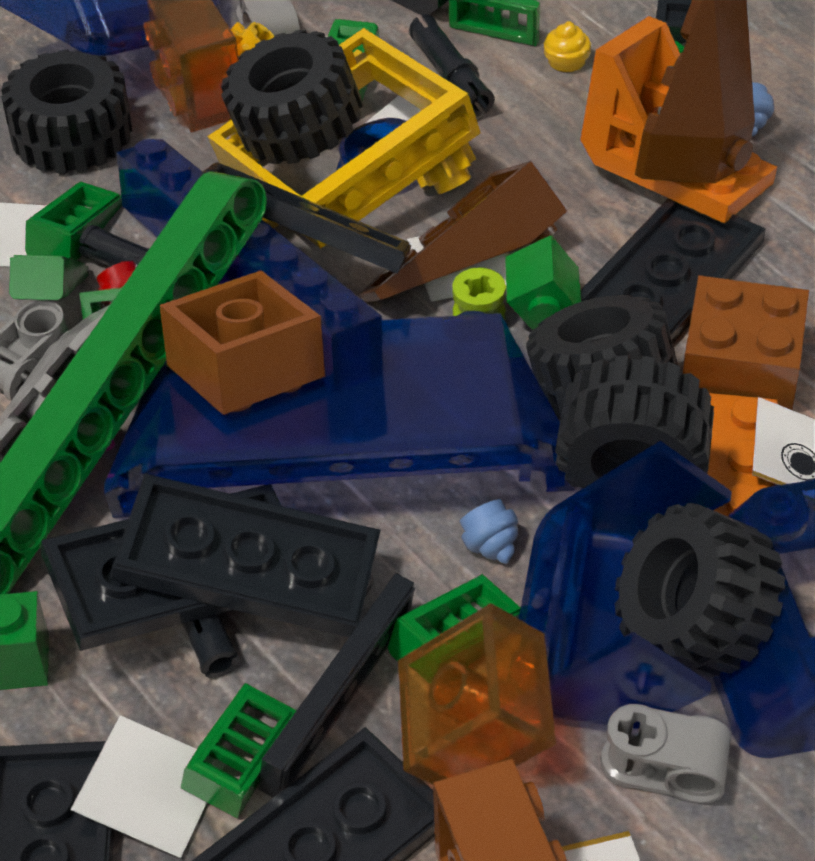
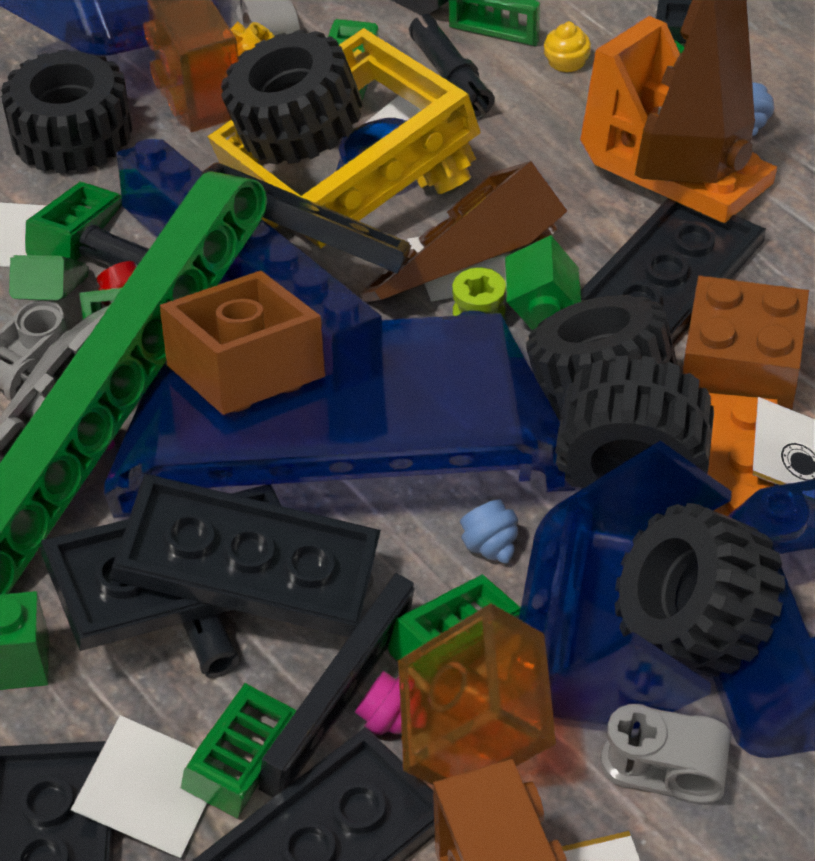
none -> dark pink plate [354,671,422,736]

